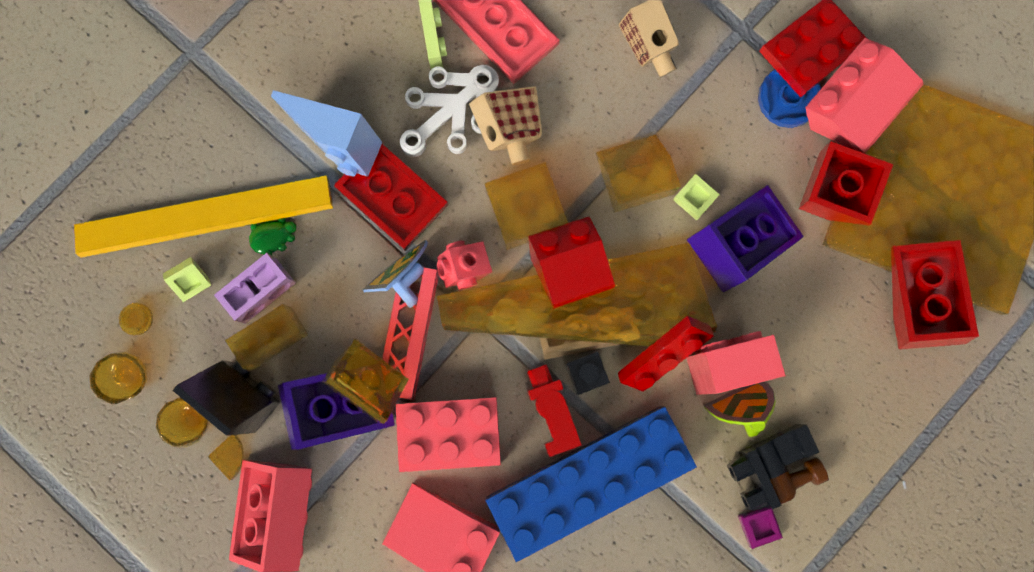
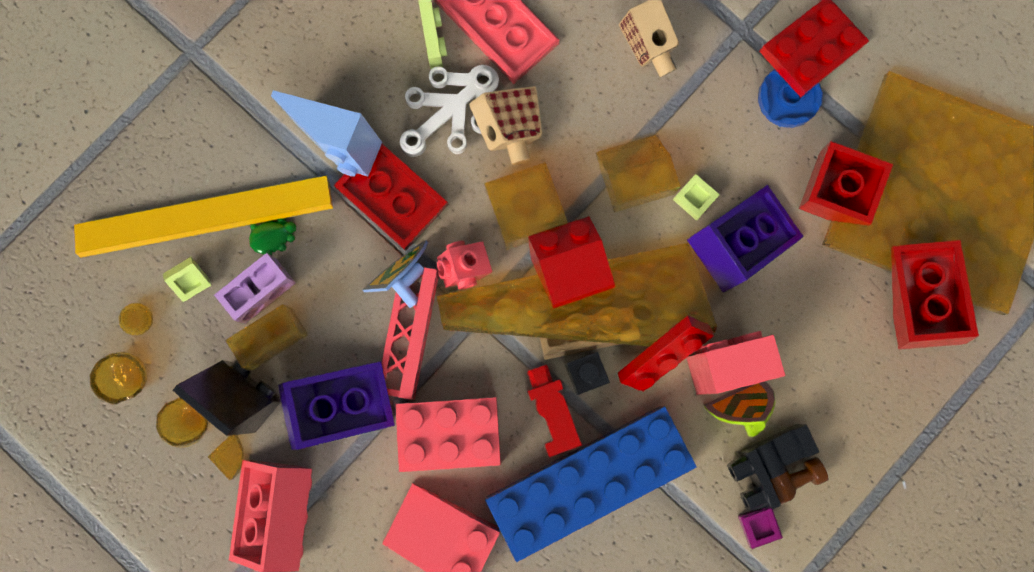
clear yellow slope [322,339,409,424] -> none
coral slope [805,38,923,154] -> none

